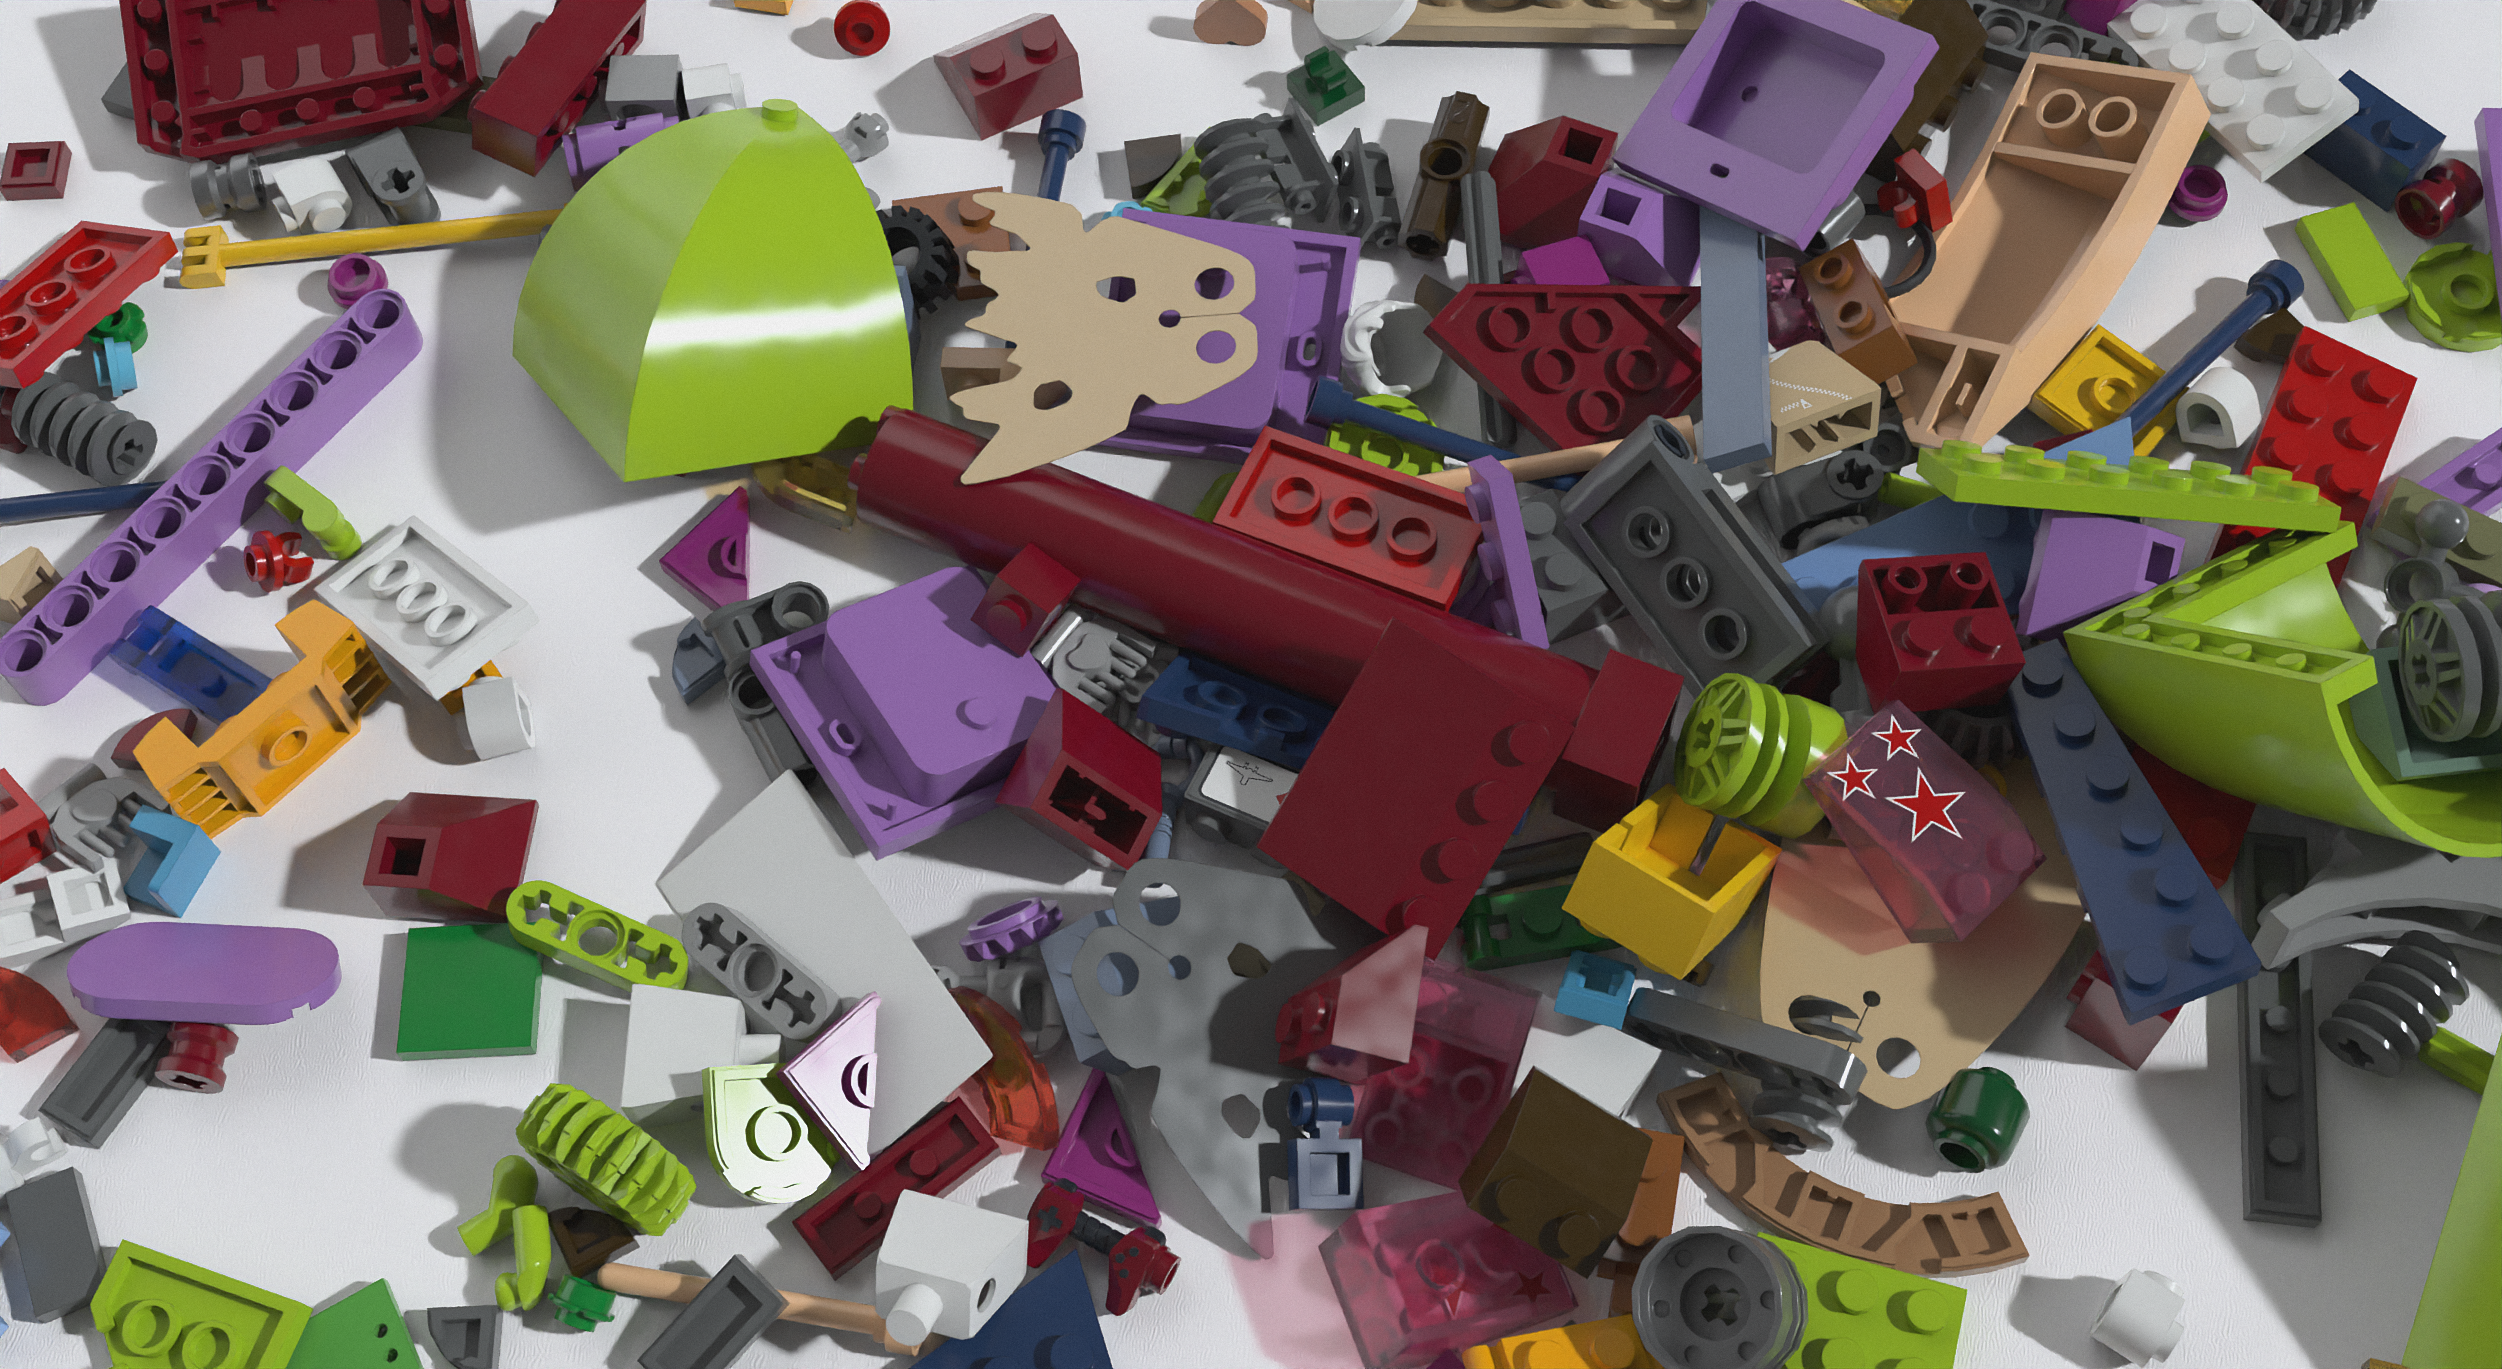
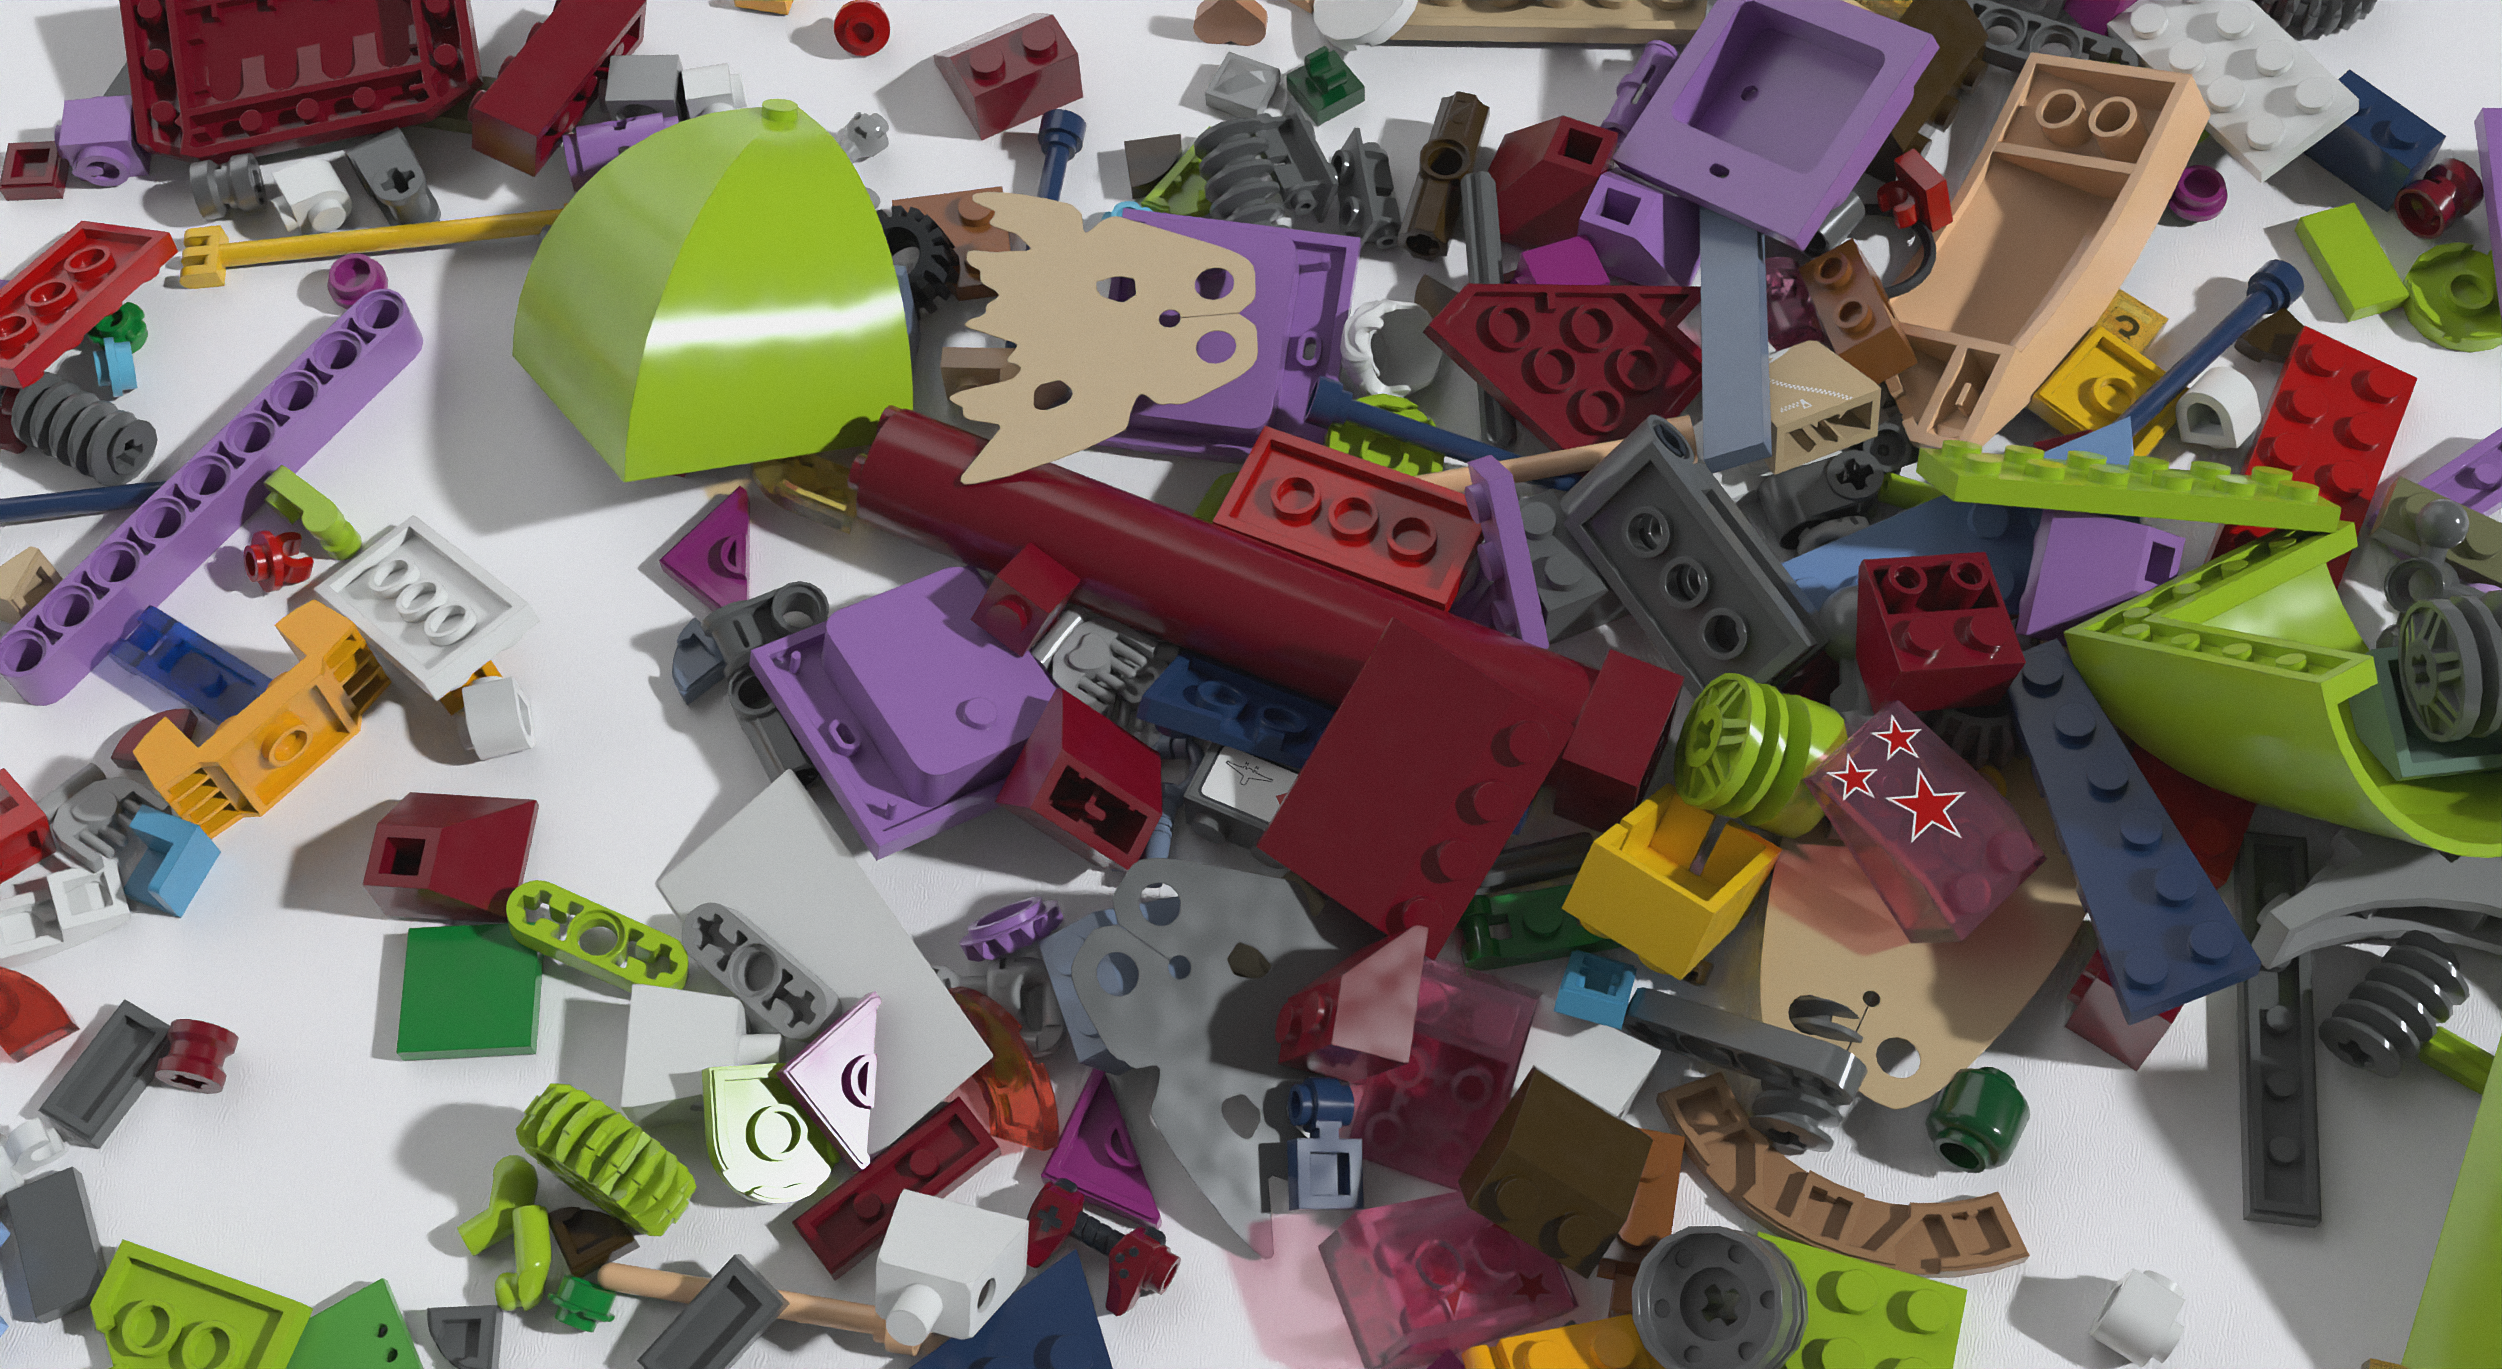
medium lavender tile [67,922,342,1025] -> none
none -> medium lavender brick [54,95,151,186]
none -> light grey tile [1205,52,1281,119]
none -> medium lavender pin [1600,40,1679,148]
none -> clear yellow tile [2085,288,2168,355]

